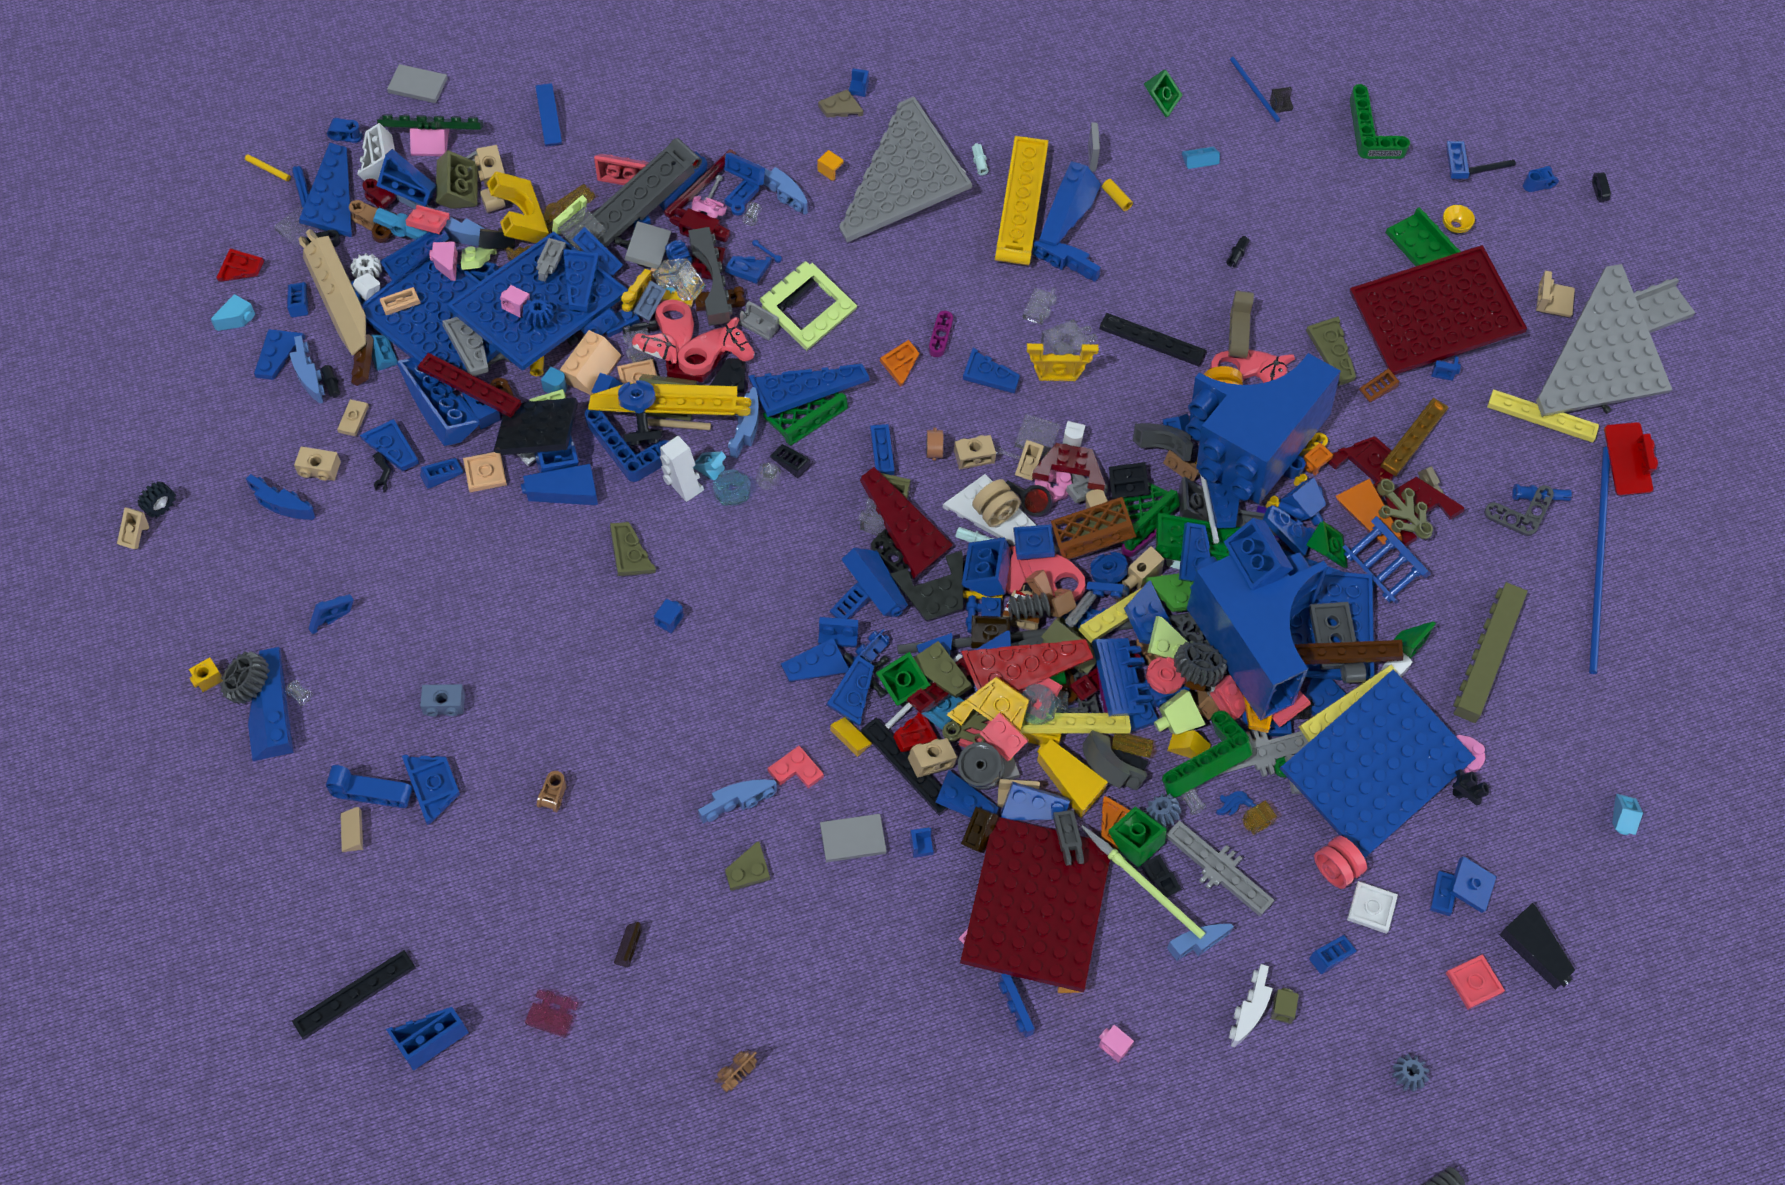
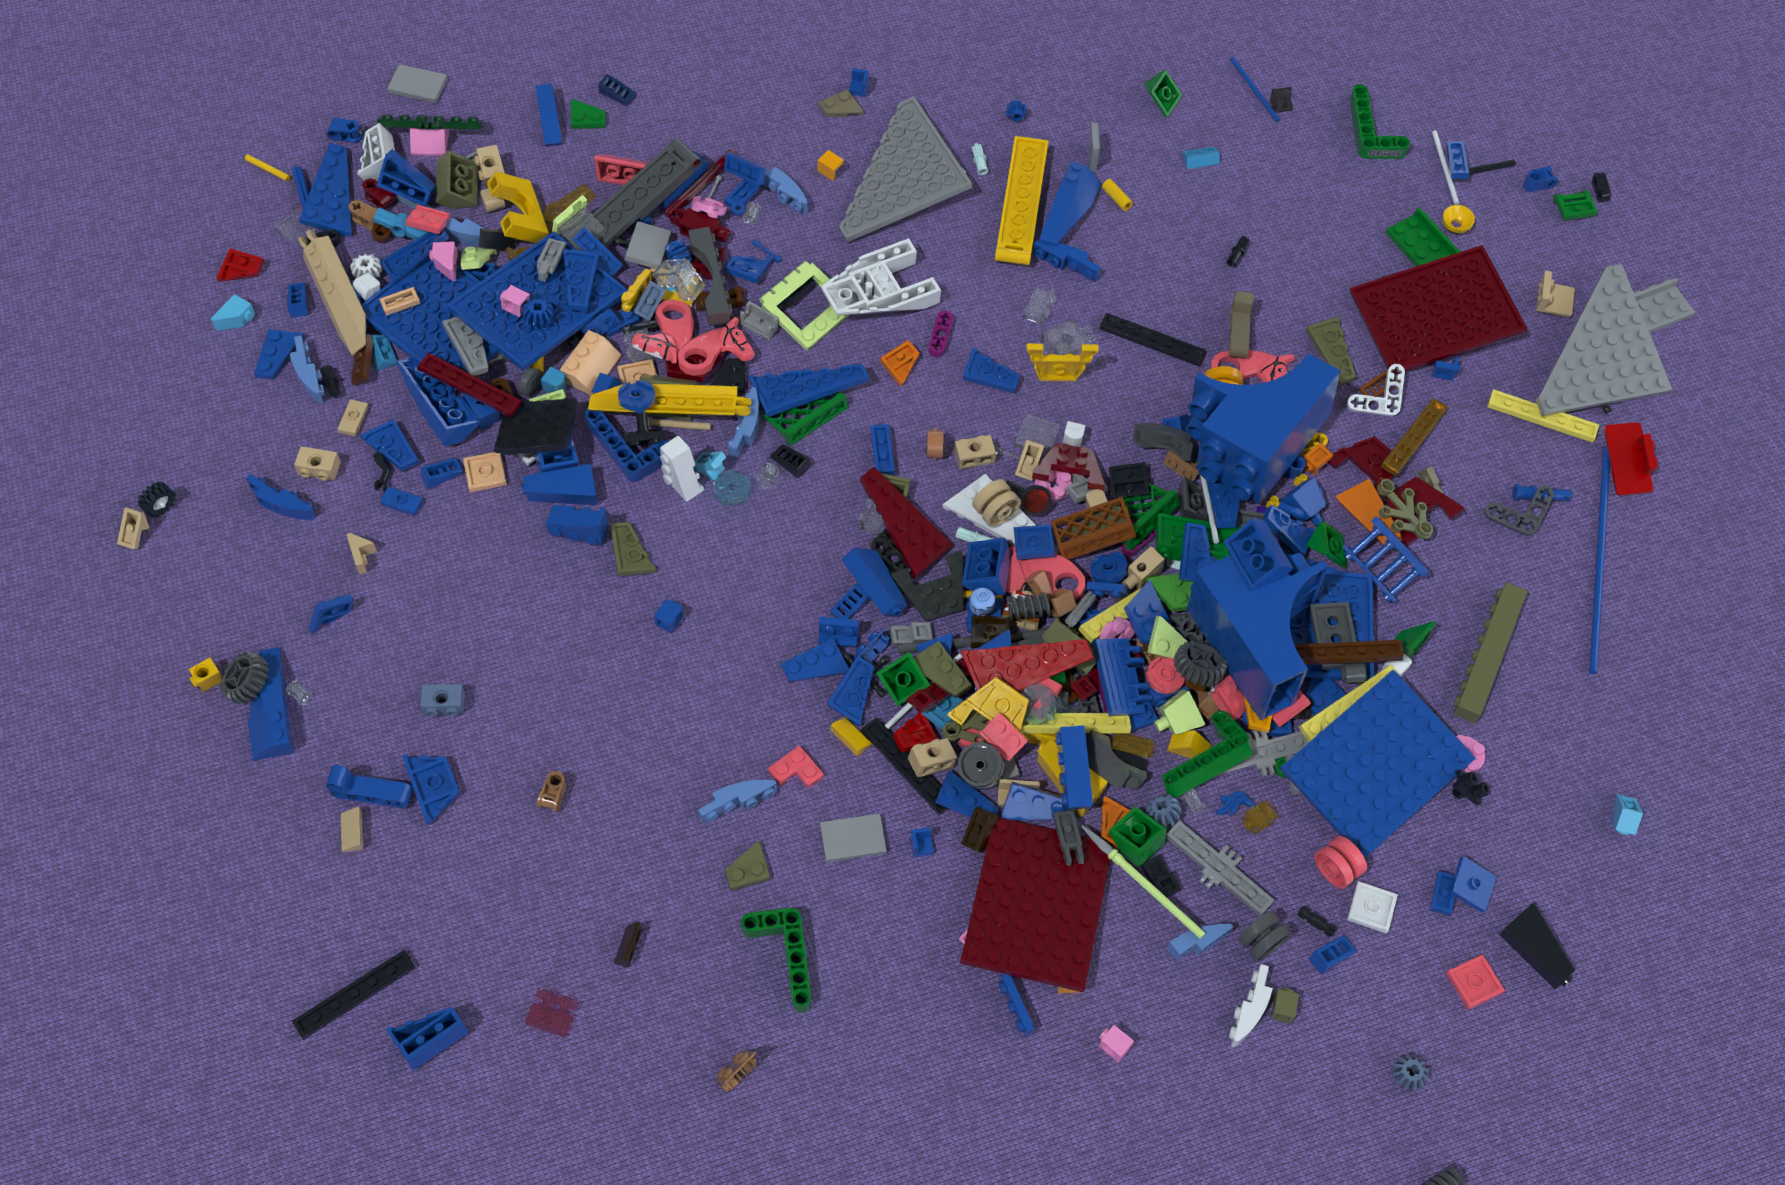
none -> tan slope [346,533,377,574]
none -> blue plate [380,487,423,516]
none -> dark grey piece [519,367,541,397]
none -> blue wedge [546,505,609,546]
none -> green wing [571,99,606,129]
none -> dark blue slope [598,74,636,106]
none -> green beam [741,908,811,1013]
none -> white wedge [821,238,941,315]
none -> light grey slope [889,622,933,647]
none -> light blue head [969,588,995,616]
none -> blue gear [1006,100,1027,122]
none -> blue wedge [1055,725,1093,810]
none -> bright pink plate [1100,617,1135,641]
none -> dark grey wheel [1238,910,1292,962]
none -> black axle [1297,906,1337,937]
none -> white beam [1346,364,1405,417]
none -> white axle [1432,130,1459,205]
none -> green plate [1553,190,1598,220]

